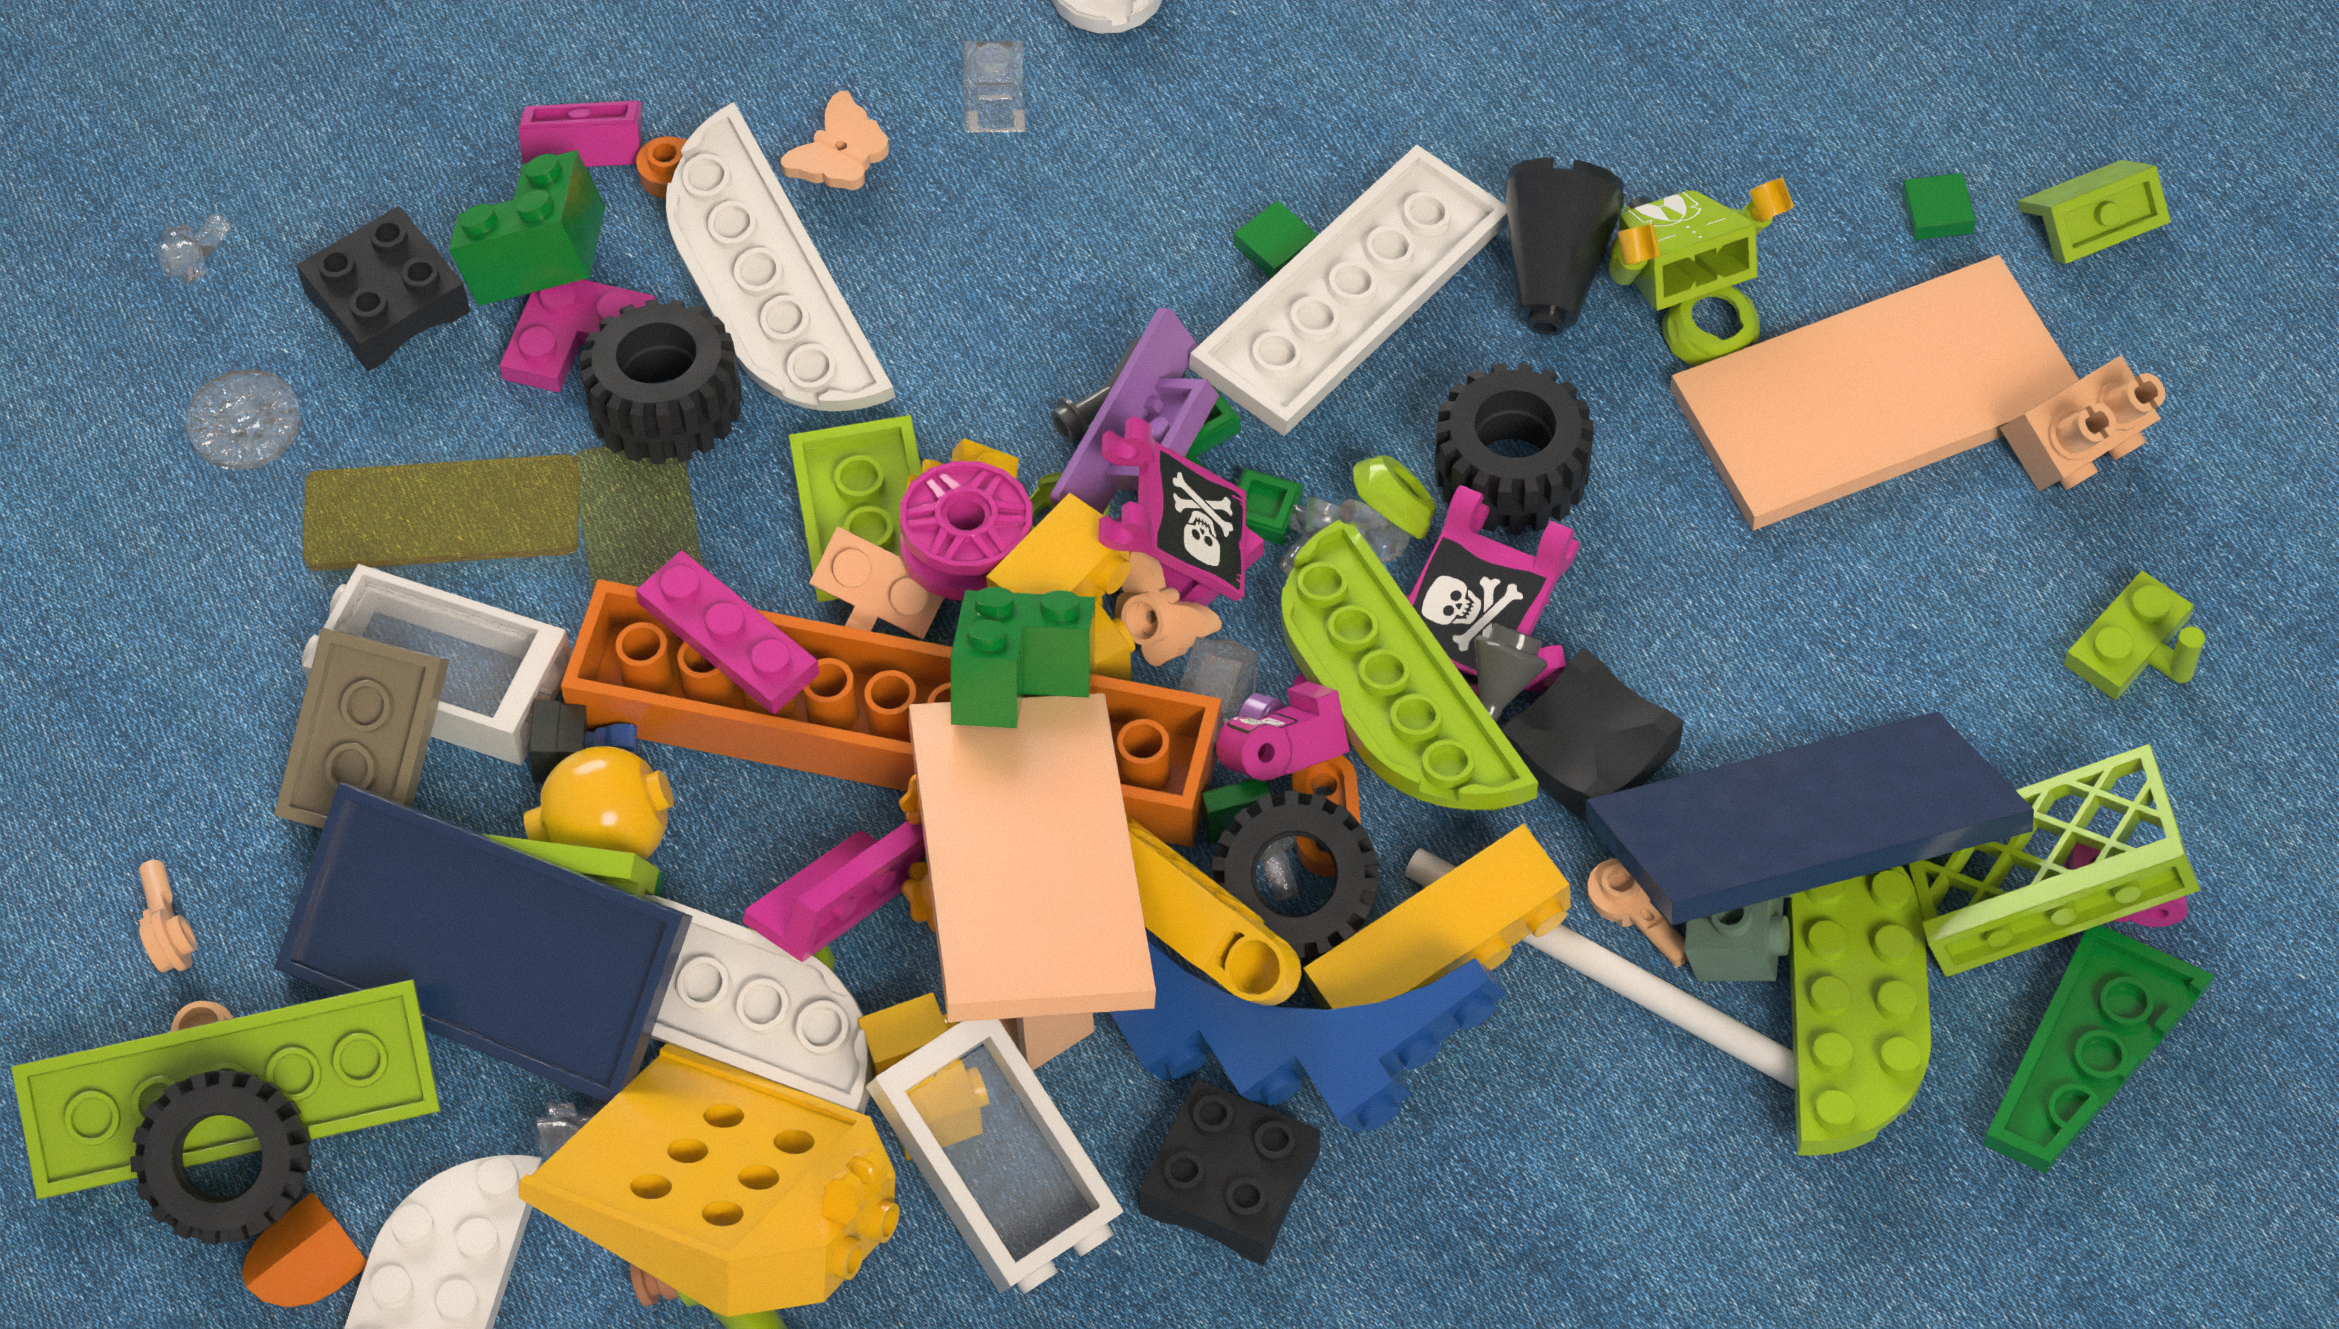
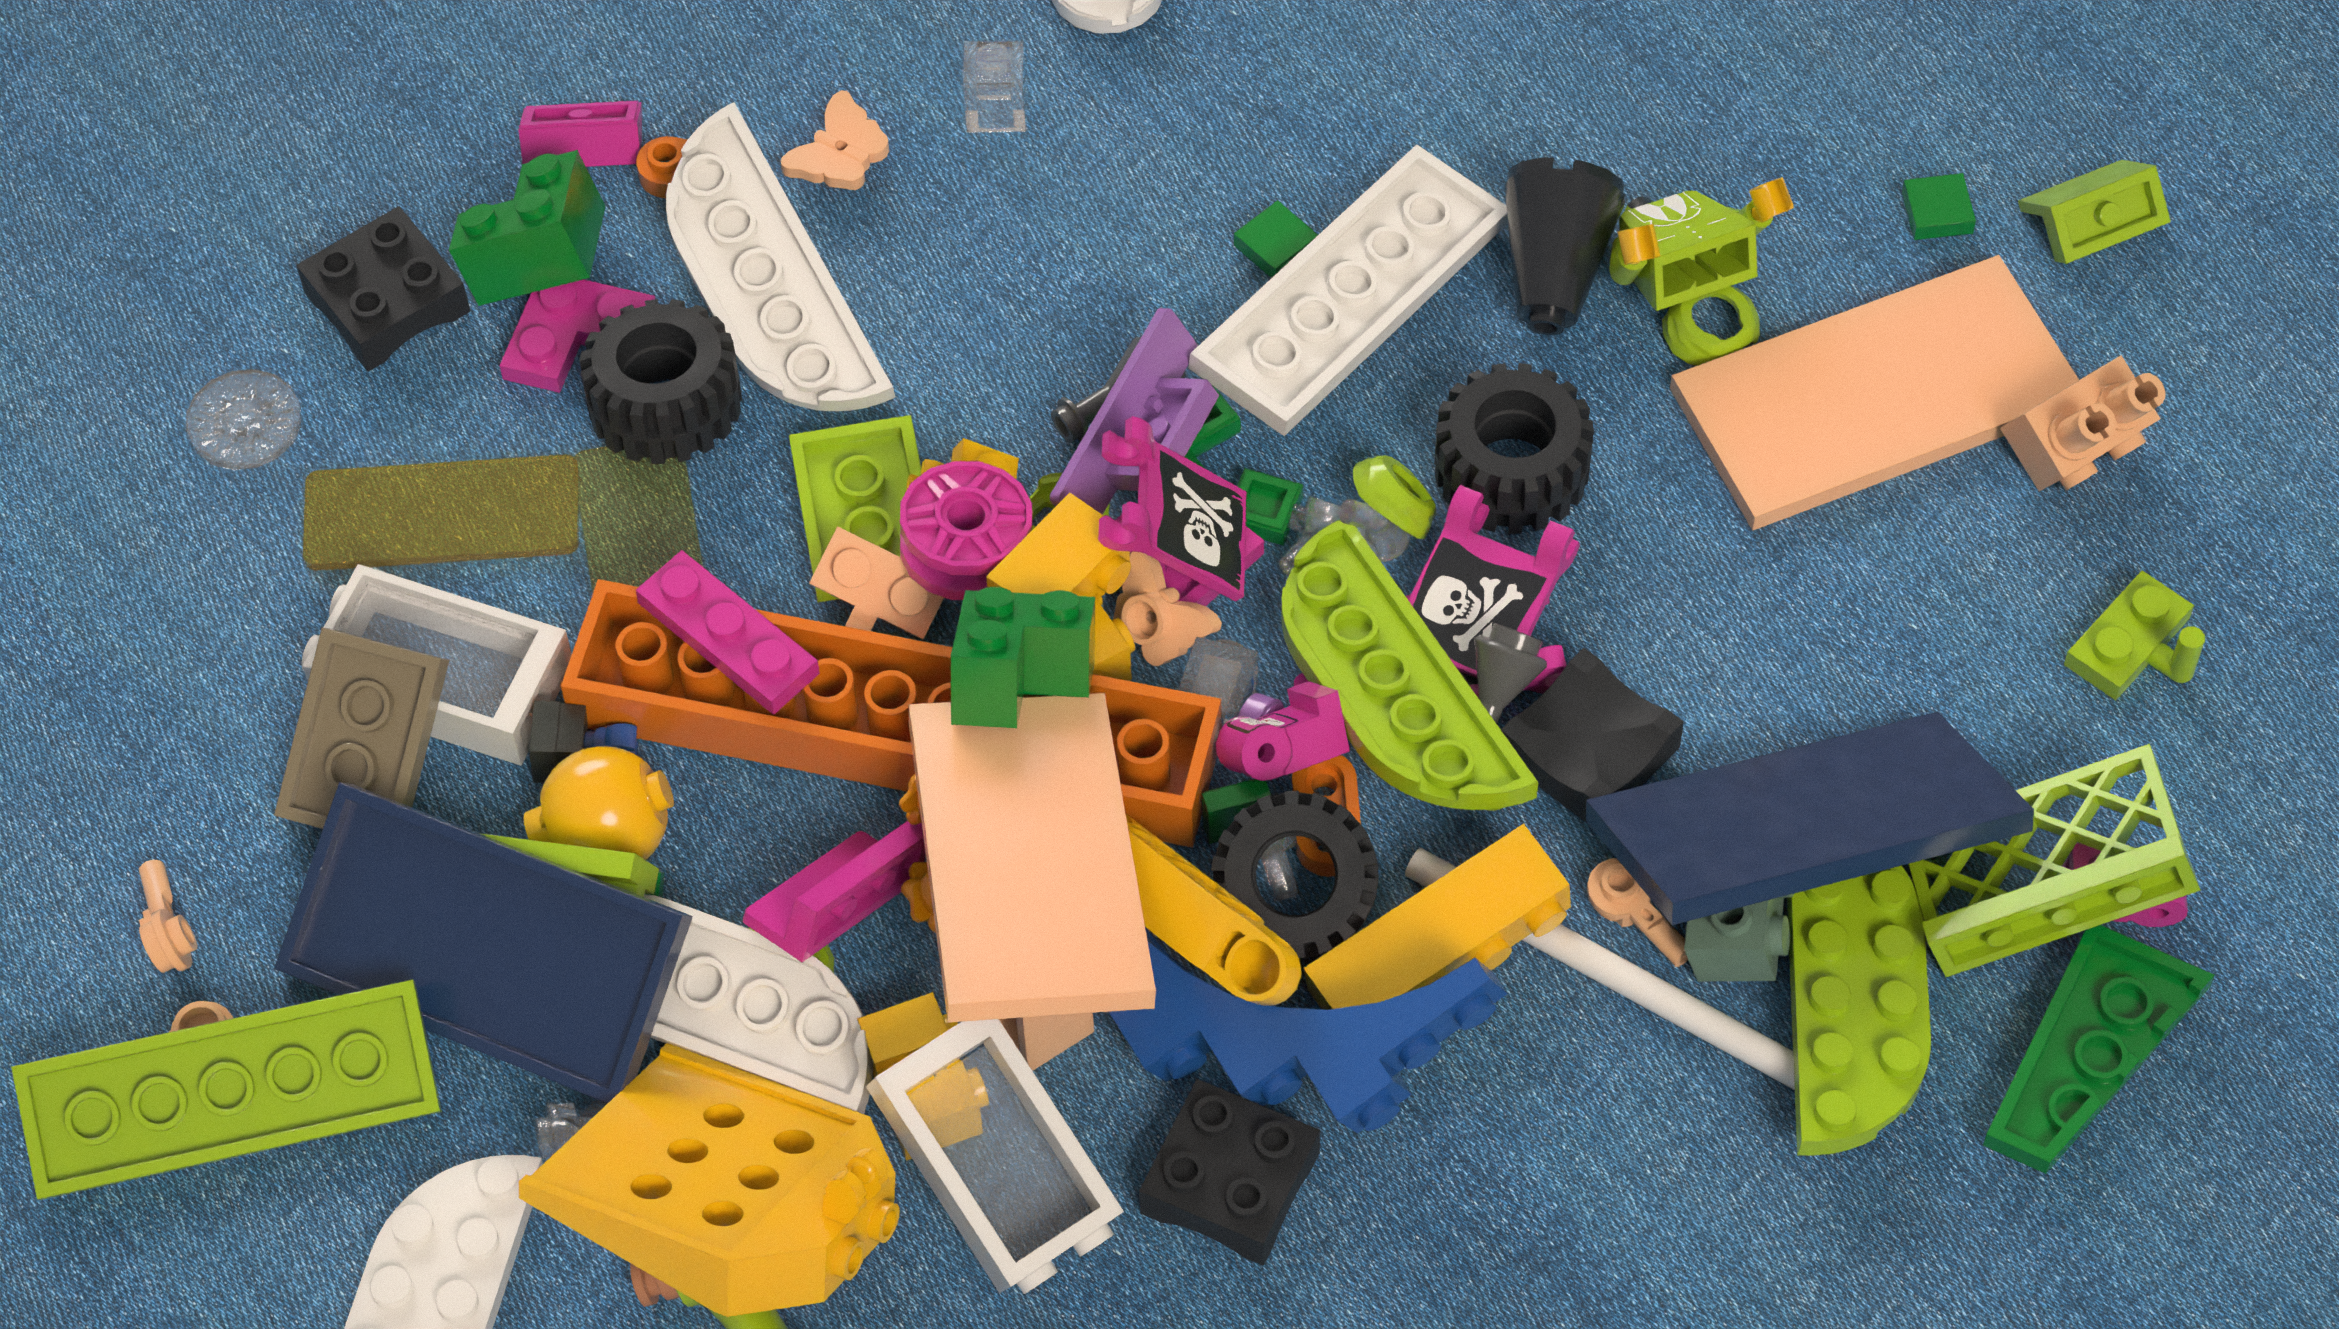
black tyre [130,1069,312,1244] -> none
clear plate [156,214,229,285] -> none
orange brick [241,1192,367,1307] -> none

